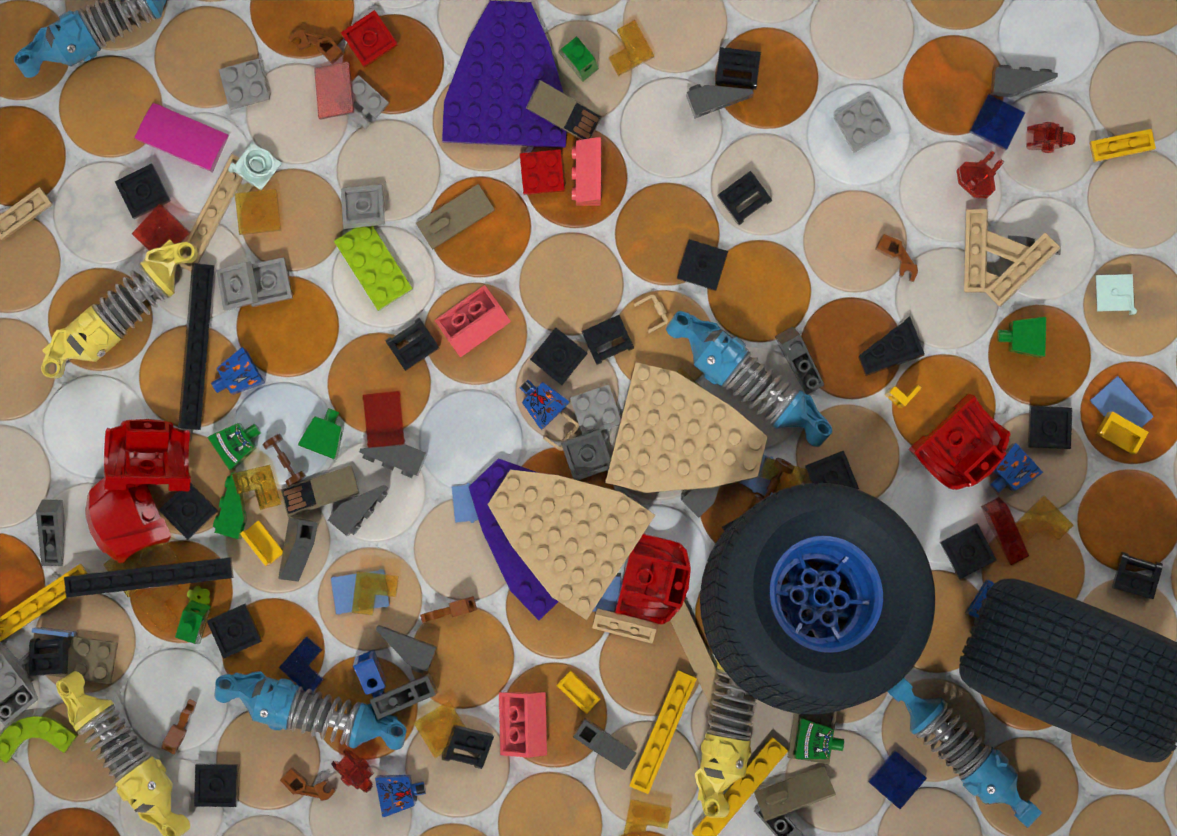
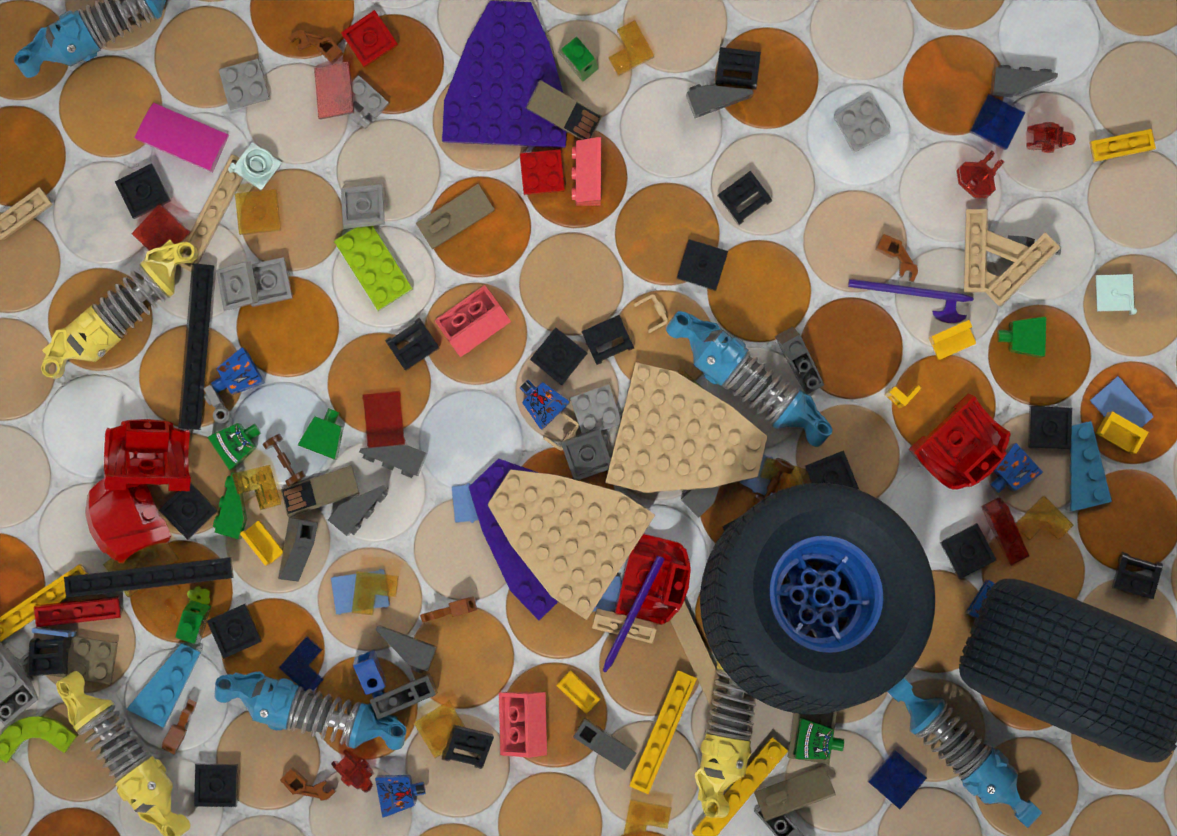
dark grey slope [36,499,64,566] -> none
black wing [858,316,925,376] -> none
none -> red tile [34,596,121,627]
none -> dark azure wing [126,643,201,728]
none -> light grey plate [204,385,231,424]
none -> dark purple piece [603,556,665,672]
none -> dark purple piece [848,279,974,323]
none -> yellow panel [929,320,976,360]
none -> dark azure wing [1070,421,1112,512]

